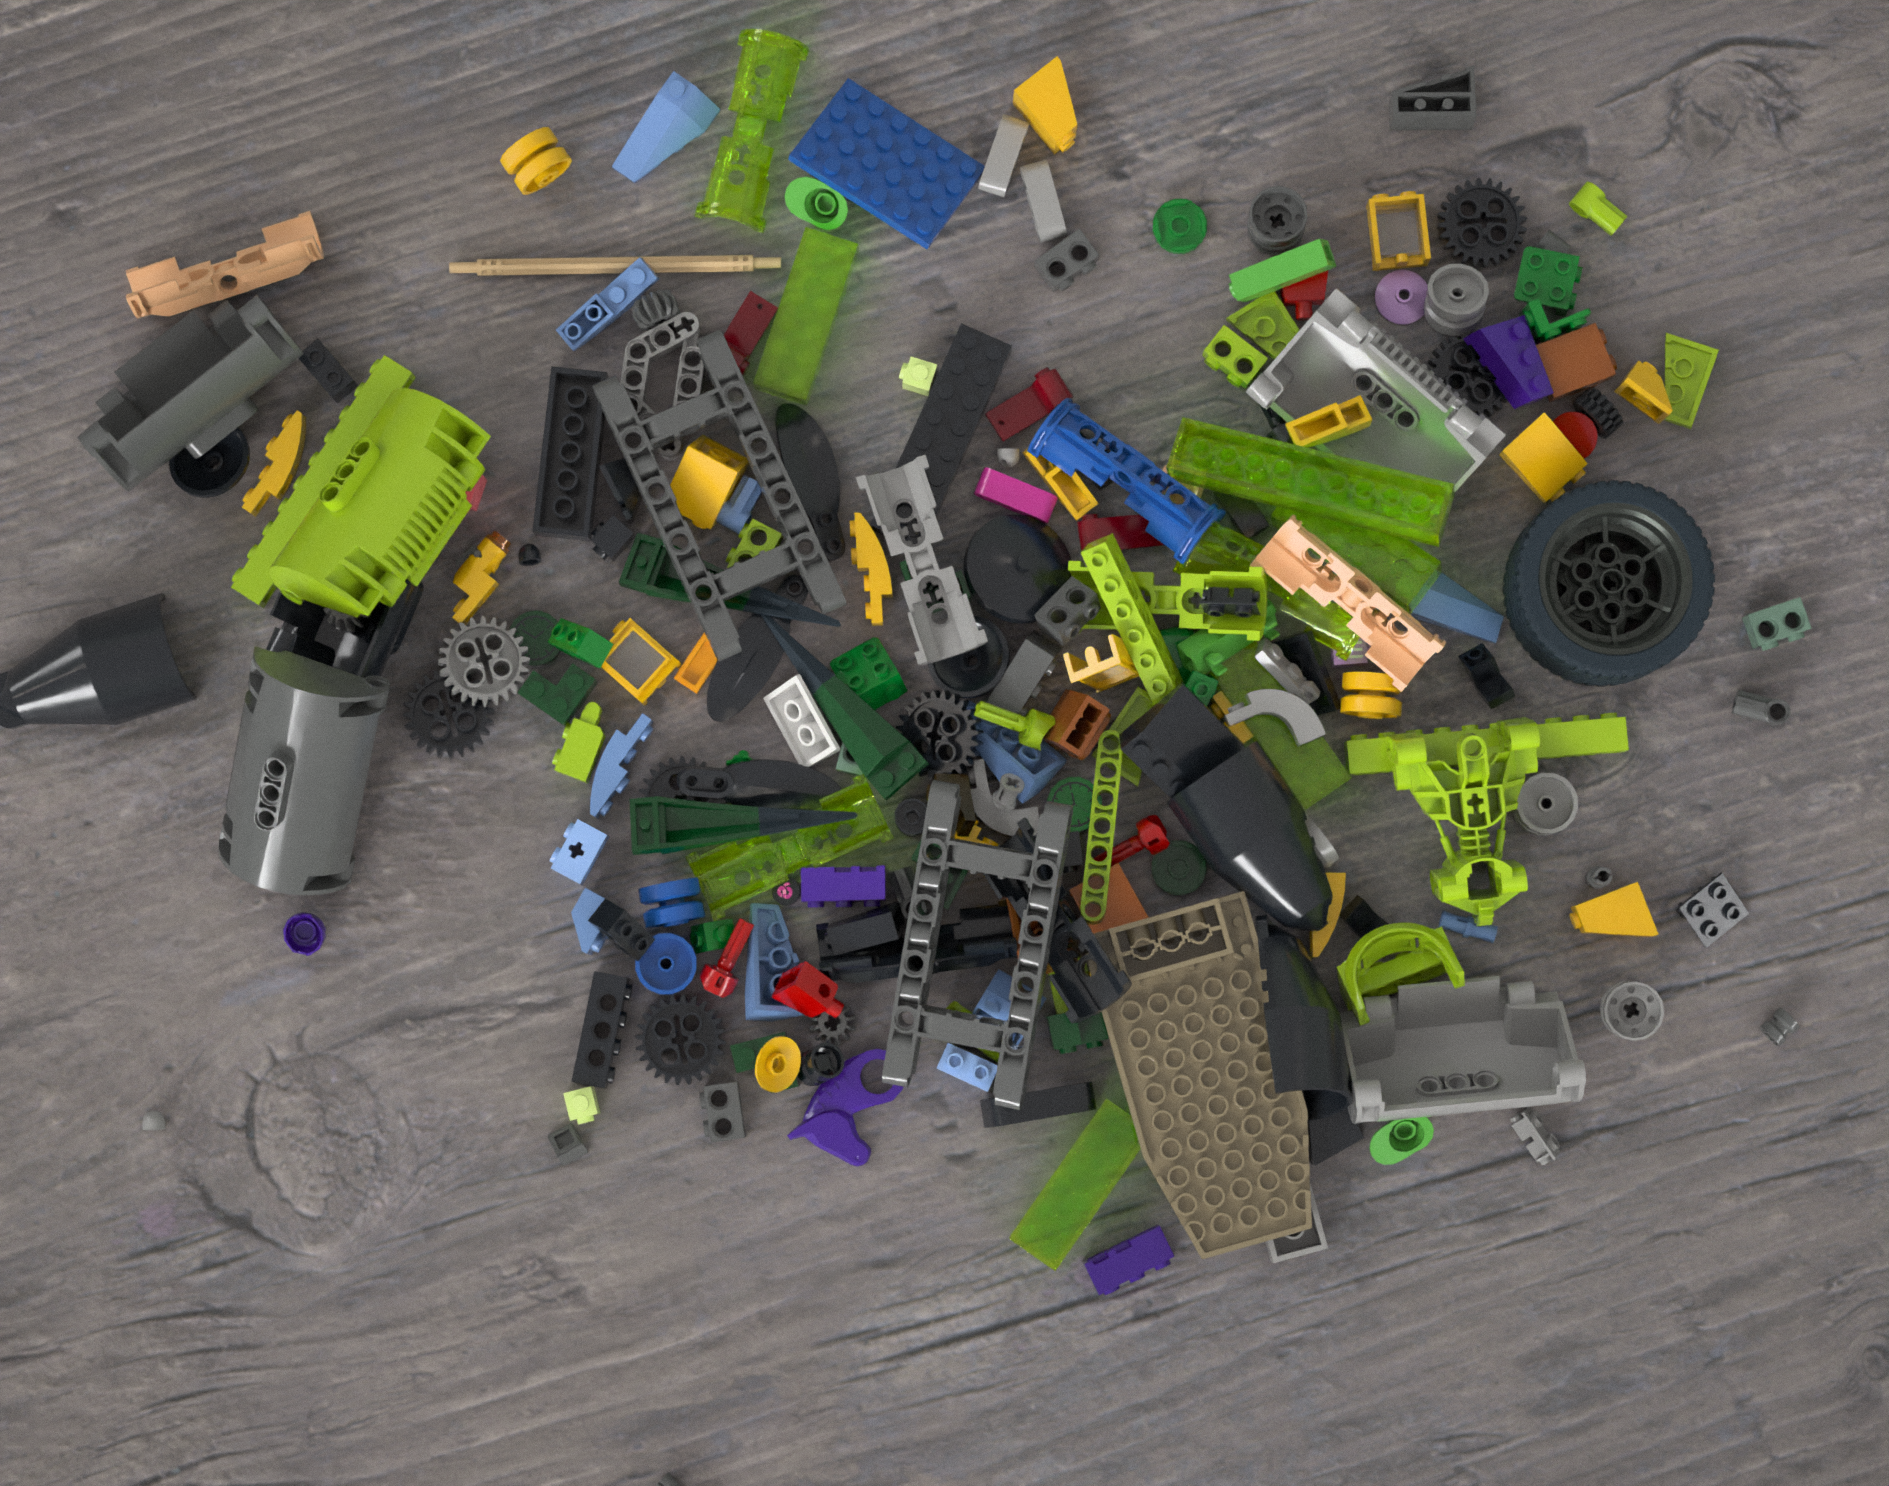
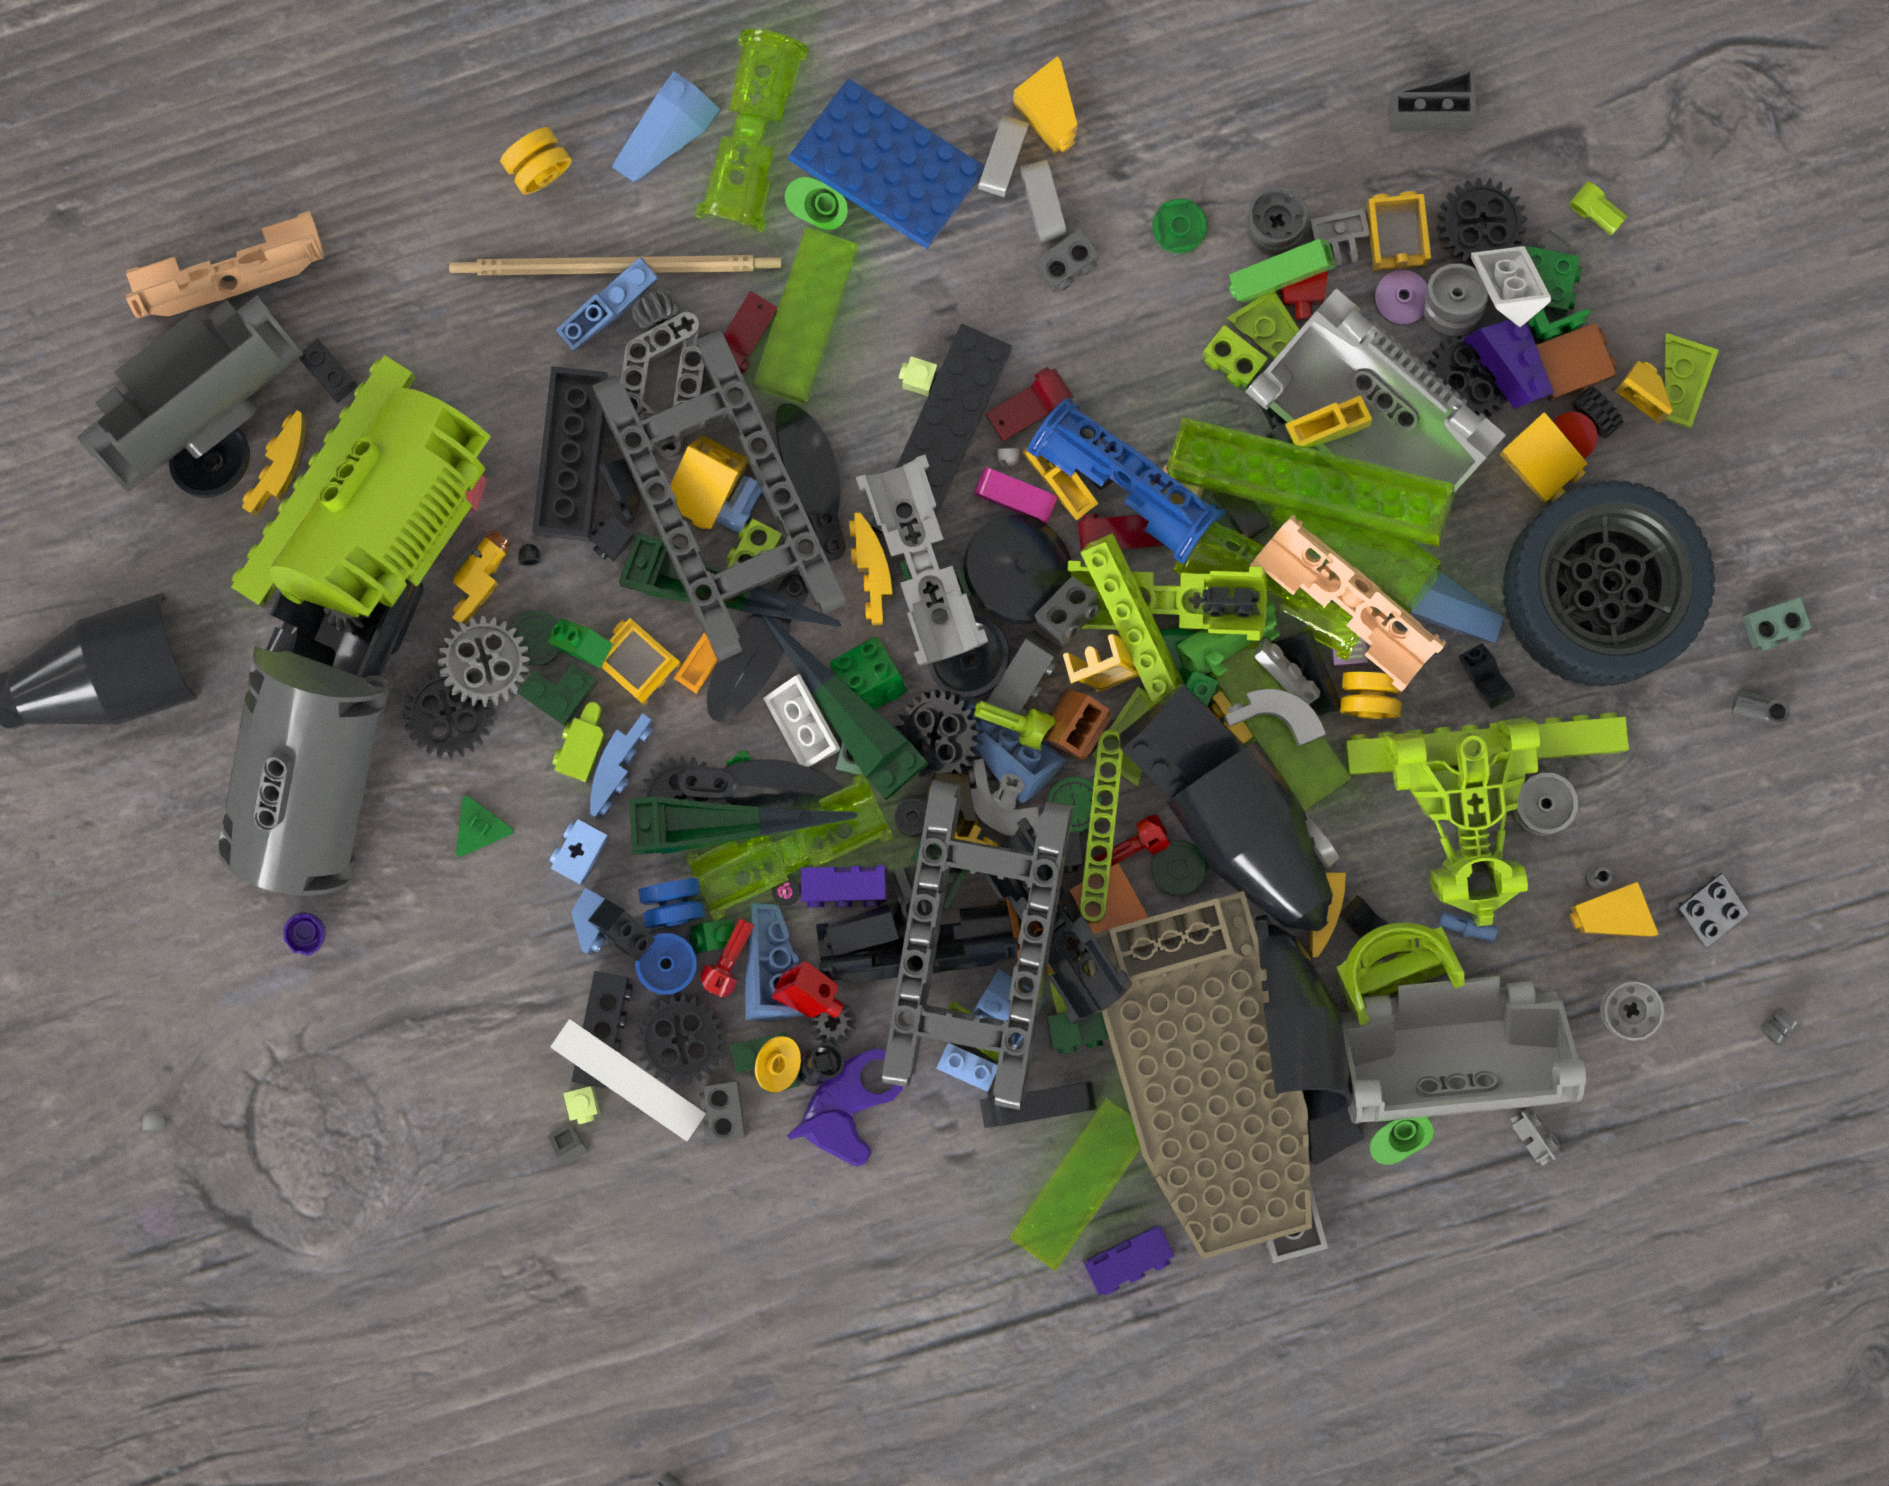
none -> green piece [456,796,513,857]
none -> white sticker [550,1019,706,1141]
none -> light grey hinge [1309,209,1370,266]
none -> white slope [1471,246,1551,327]

